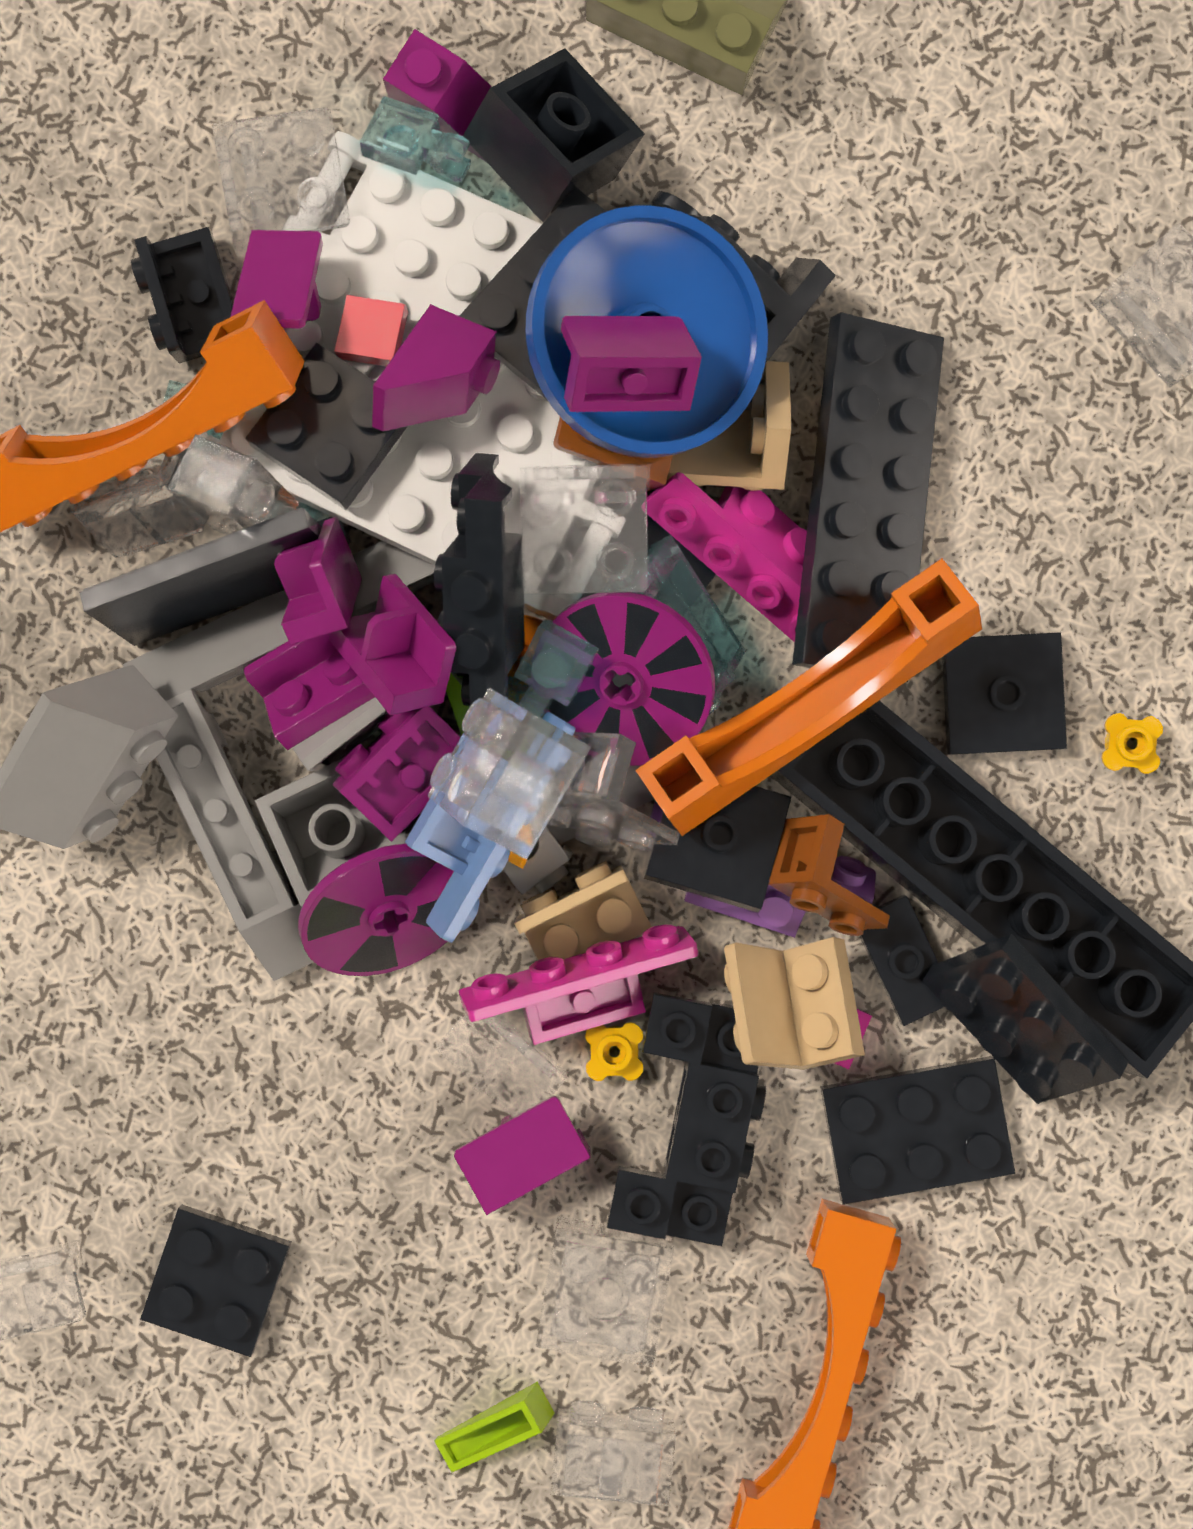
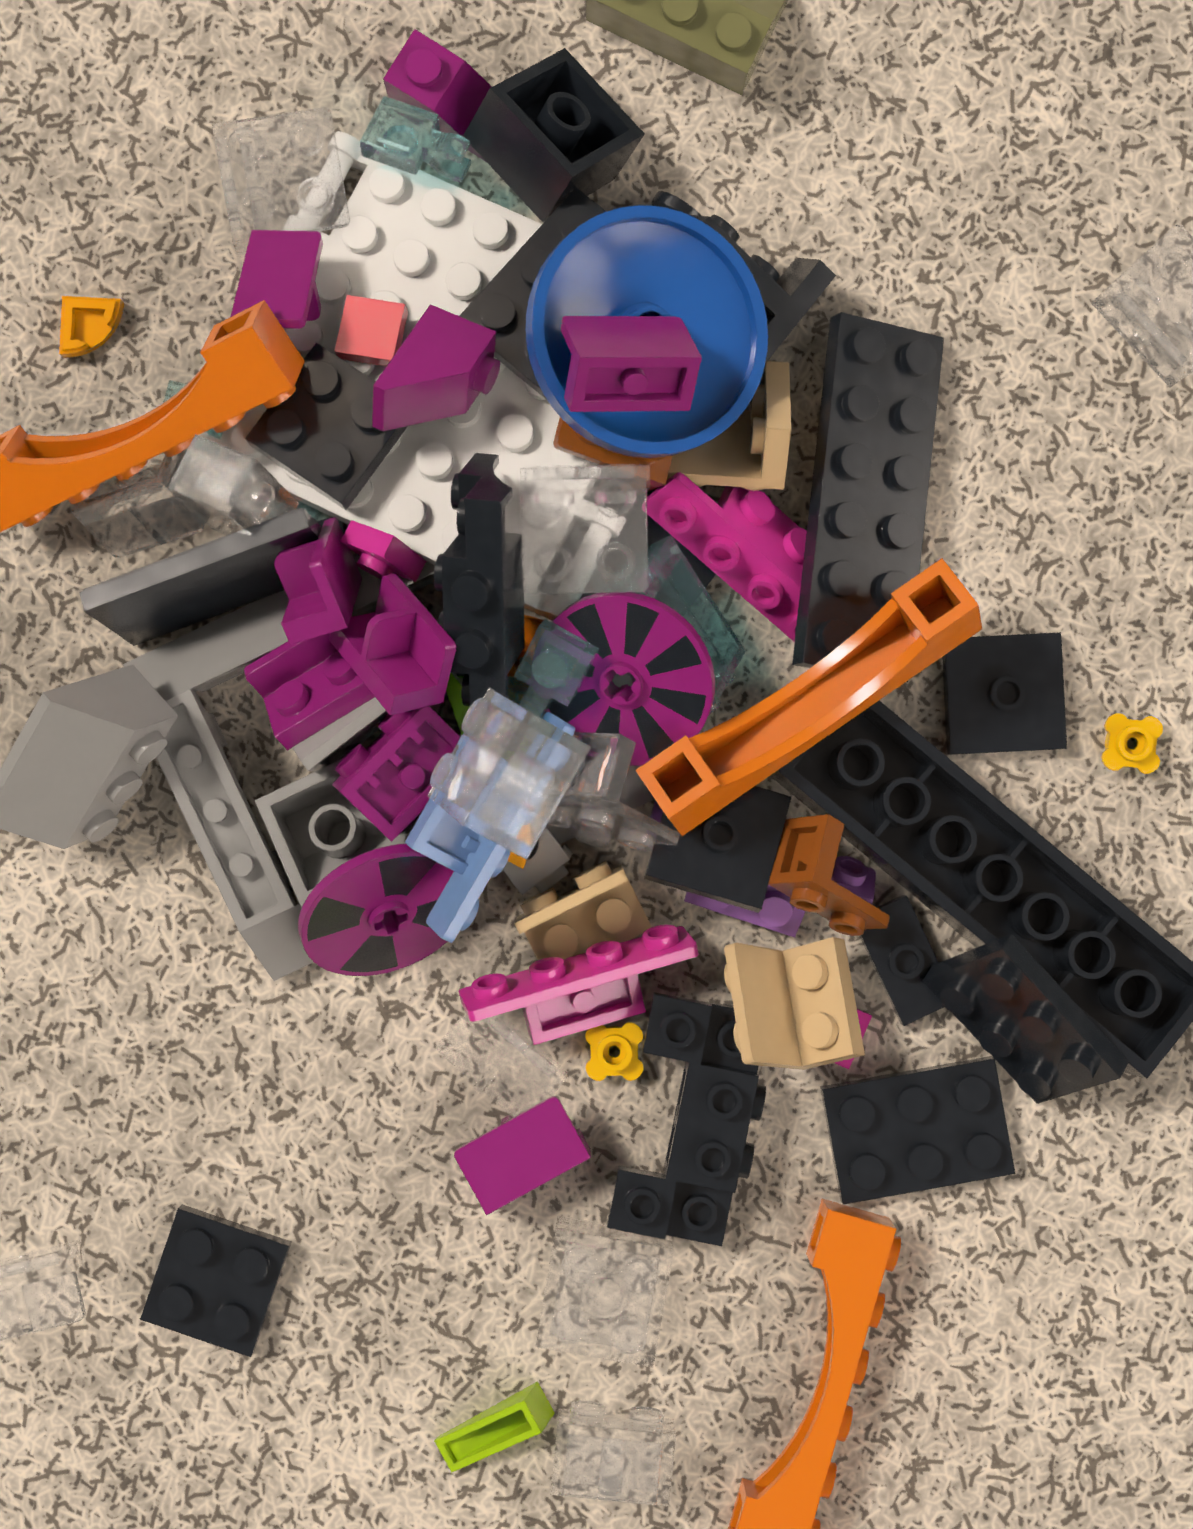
black bracket [131,227,234,364] -> none
none -> light orange tile [59,296,124,358]
none -> dark pink plate [340,520,427,582]

